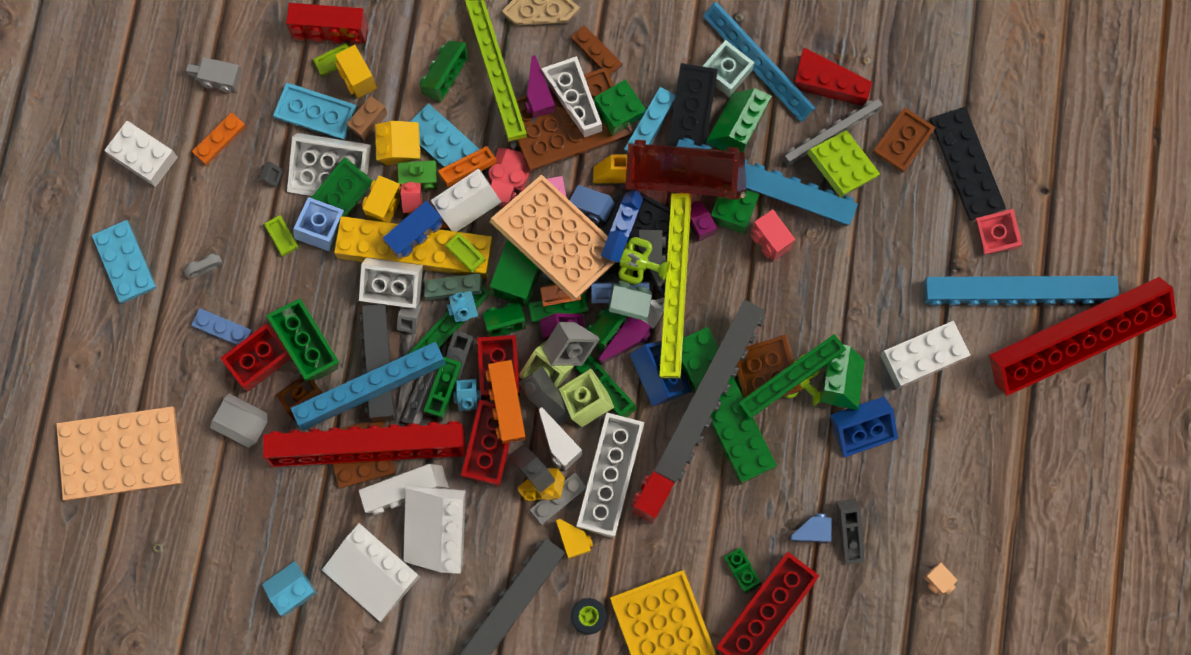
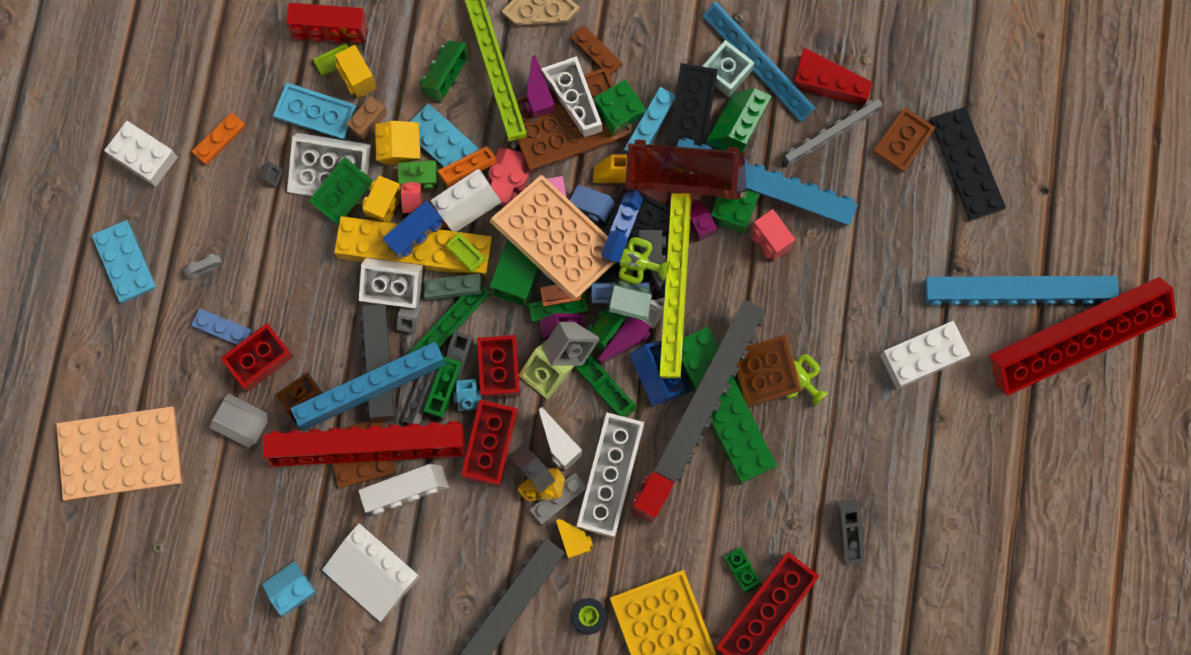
light grey hinge [186,57,242,93] -> none
lime tile [264,215,299,257] -> none
green slope [266,298,339,381] -> none
light blue slope [293,197,344,252] -> none
white slope [403,487,466,573] -> none
medium azure brick [447,291,478,322] -> none
green slope [483,302,526,337] -> none
orange brick [485,360,526,444] -> none
dark grey slope [519,367,571,425] -> none
yellowish green slope [559,369,614,427] -> none
green plate [739,334,846,419] -> none
medium blue slope [789,514,831,543] -> none
lime plate [807,130,880,198] -> none
green slope [820,345,865,410] -> none
blue slope [830,396,898,458] -> none
light nougat brick [923,563,958,595] -> none
coral slope [976,209,1023,255] -> none

